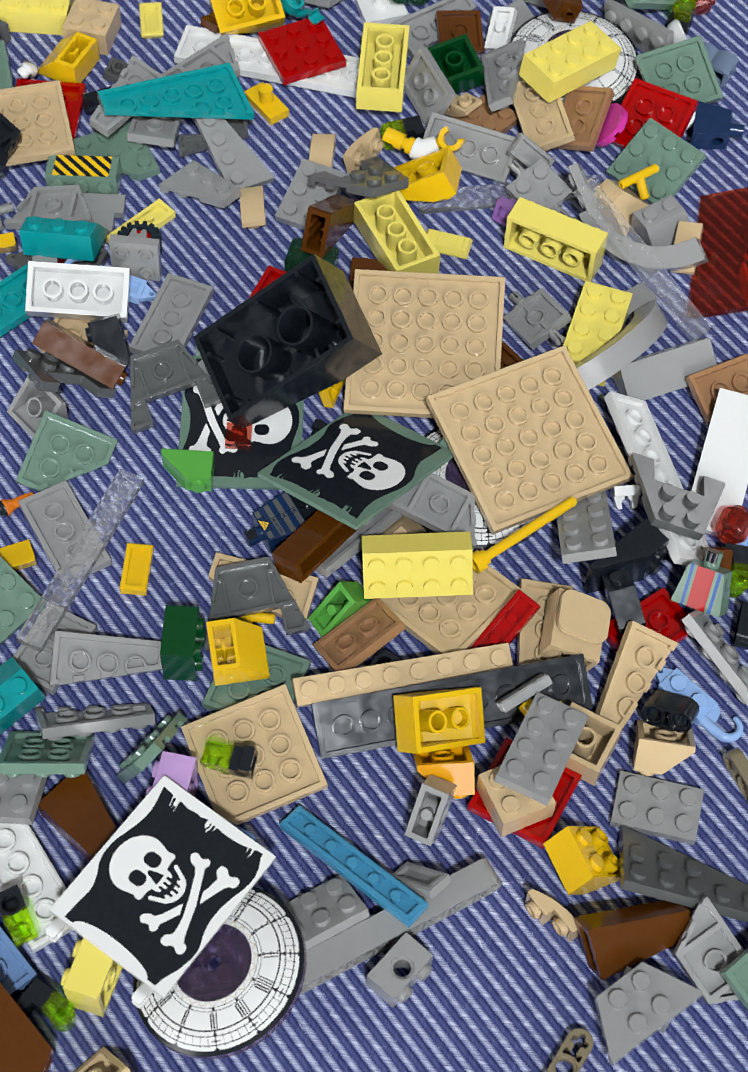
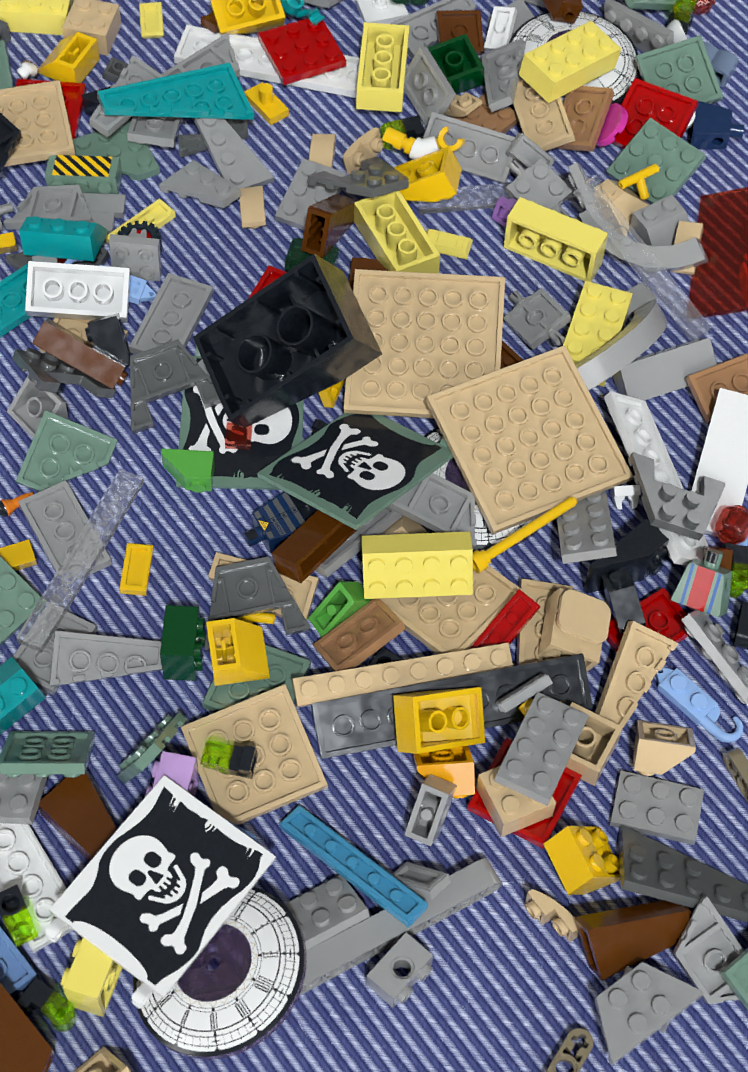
light grey wing [34,703,155,741] -> none
black beam [641,690,700,733] -> none

